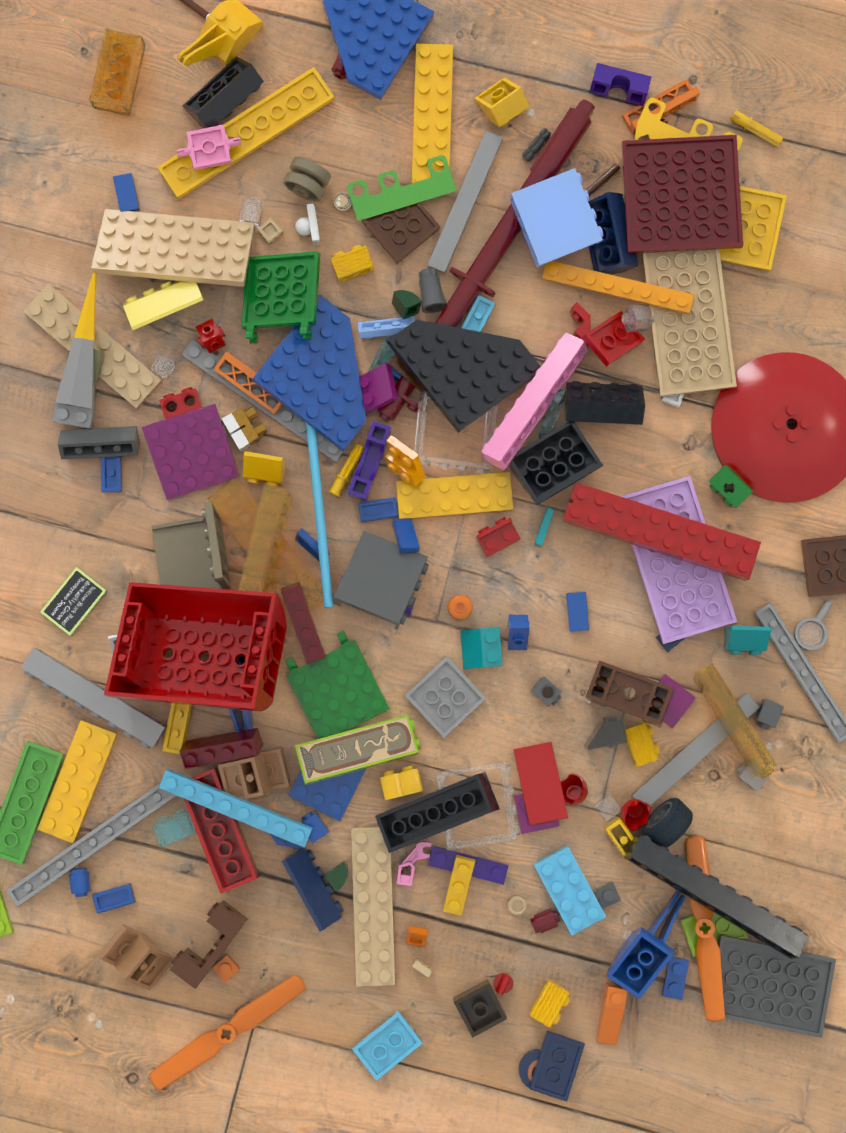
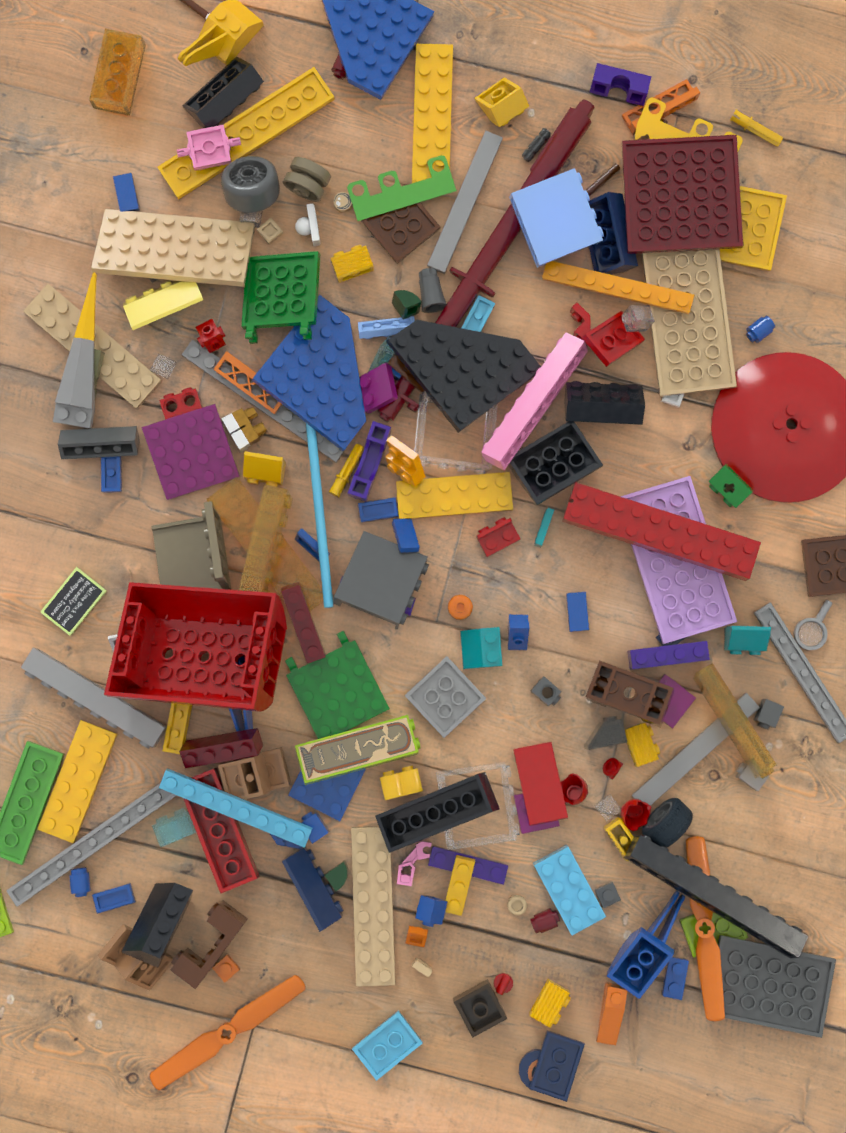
clear light blue tile [539,388,566,439] -> none
none -> black slope [122,883,193,968]
none -> dark grey wheel [221,156,280,213]
none -> blue brick [415,895,448,927]
none -> red plate [603,758,623,780]
none -> dark purple arch [627,641,710,670]
none -> blue brick [746,316,775,343]

